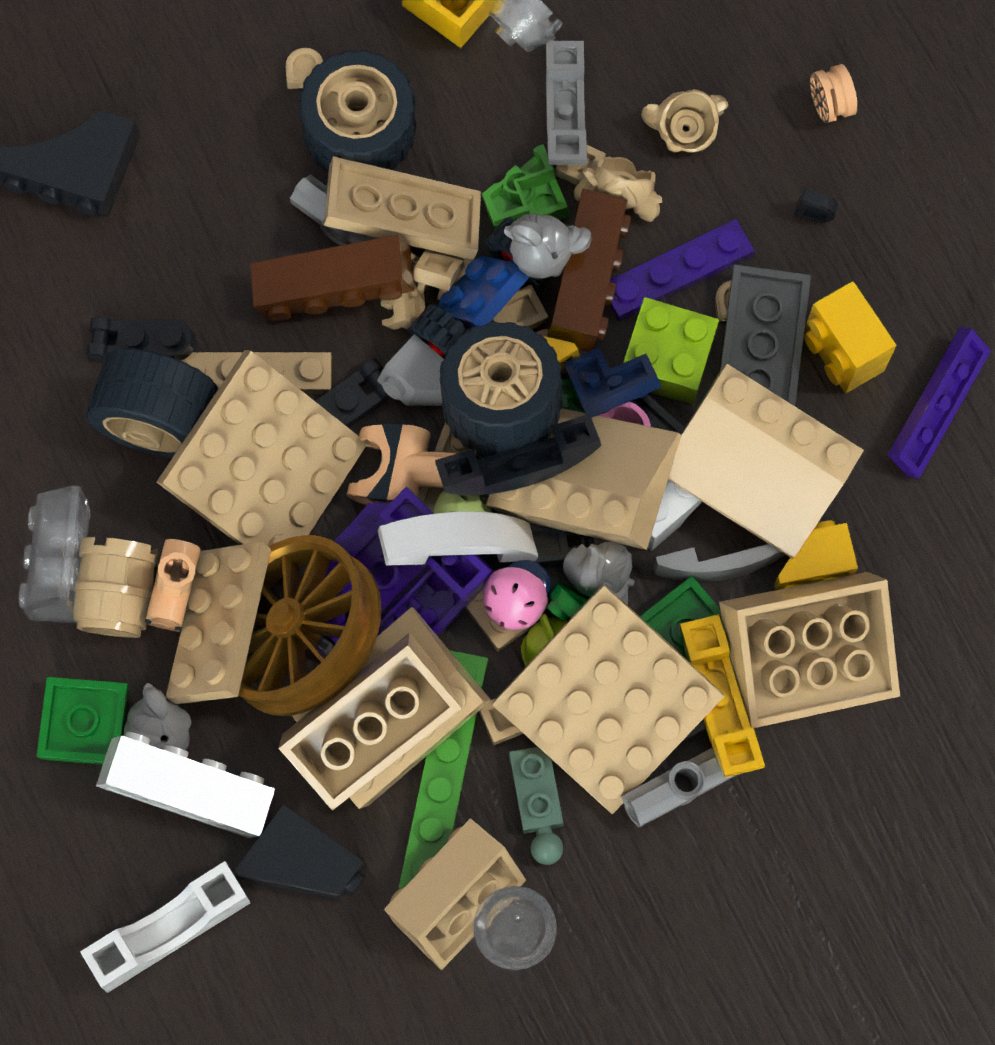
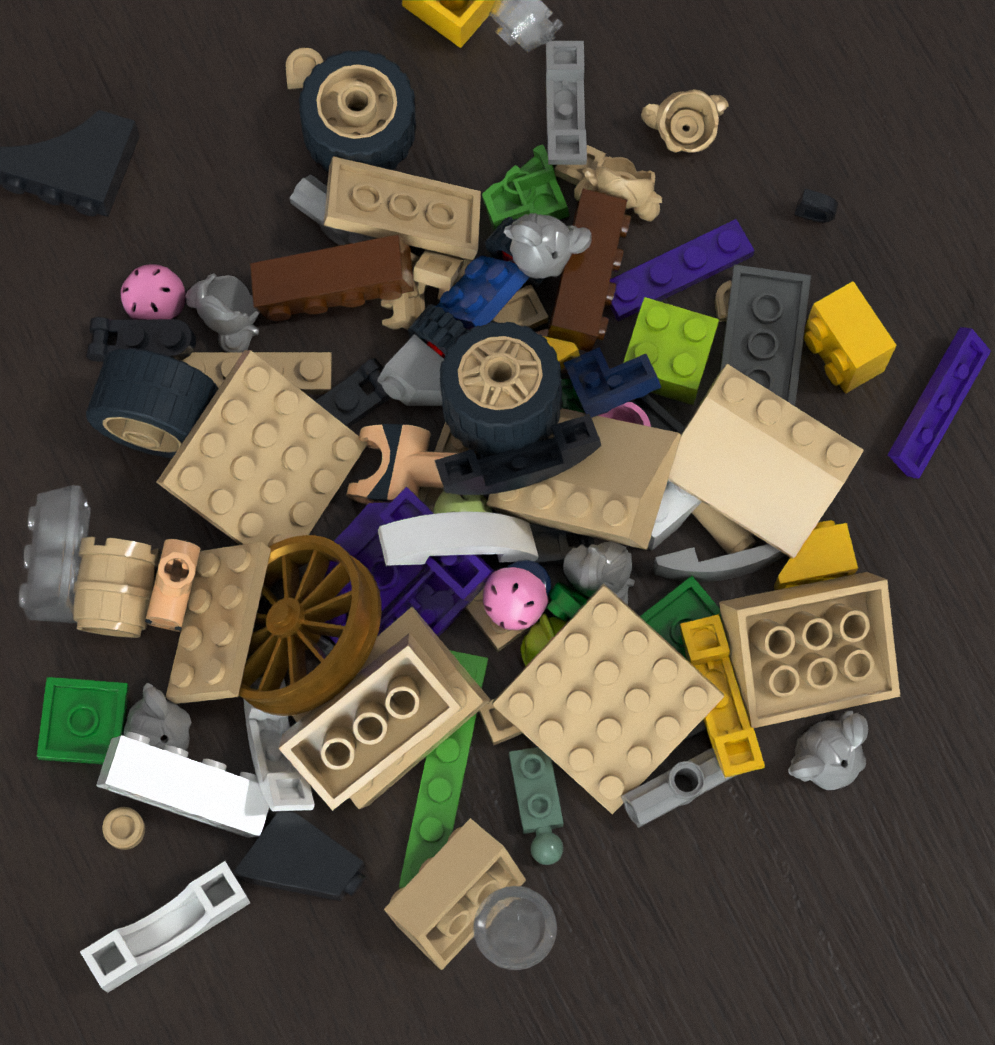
light nougat wheel [810,64,857,123] -> none
none -> tan tile [102,807,145,850]
none -> bright pink helmet [121,264,185,320]
none -> light grey hair [185,273,260,352]
none -> white slope [244,677,315,811]
none -> tan piece [692,502,756,554]
none -> light grey hair [788,710,869,790]

